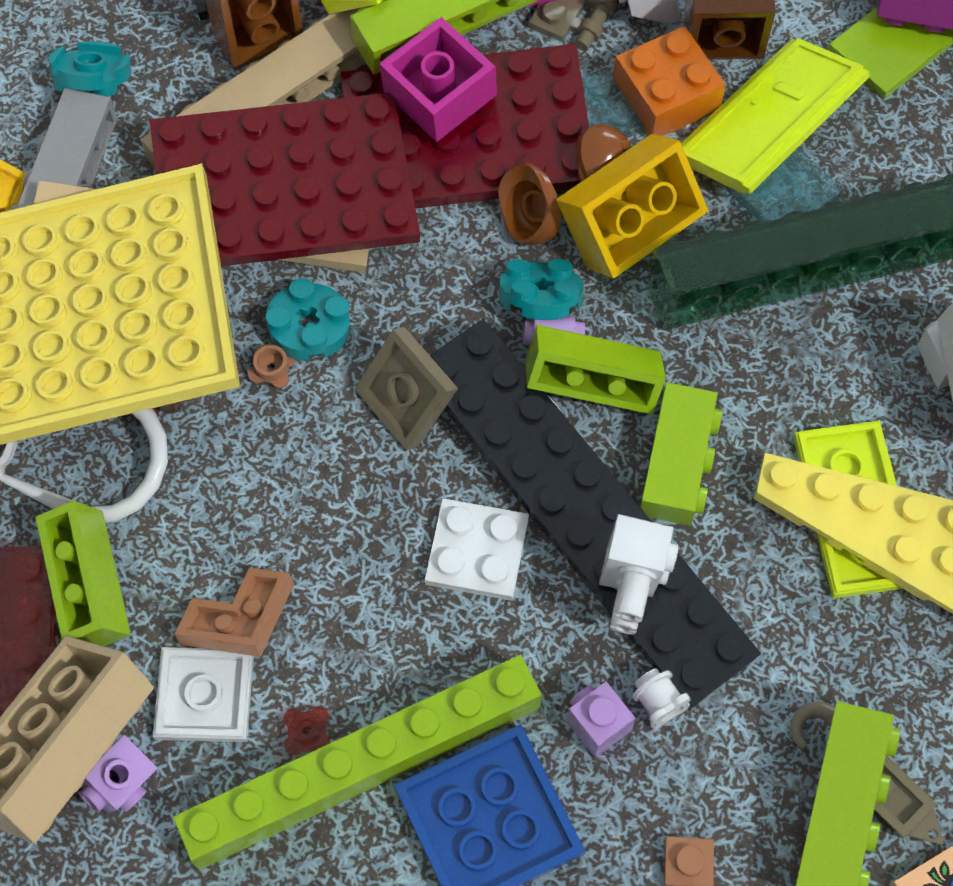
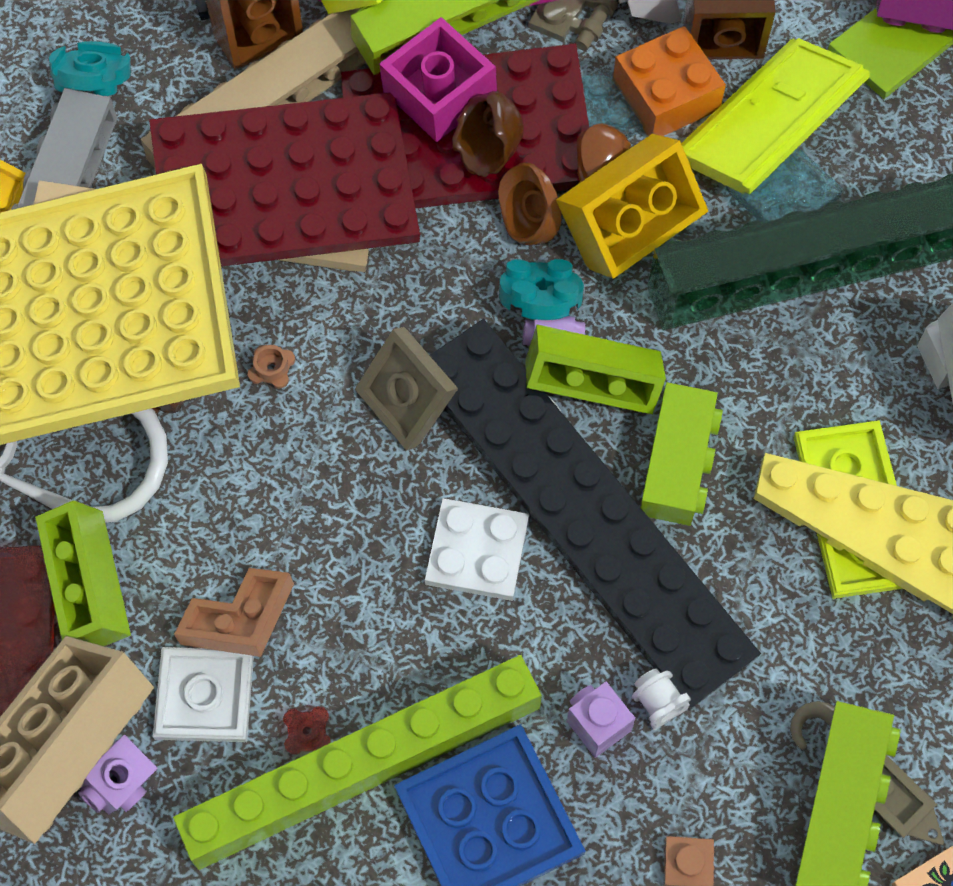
teal plate [266,278,350,360] -> none
white brick [599,514,679,634] -> none
none -> reddish brown hair [453,91,524,177]

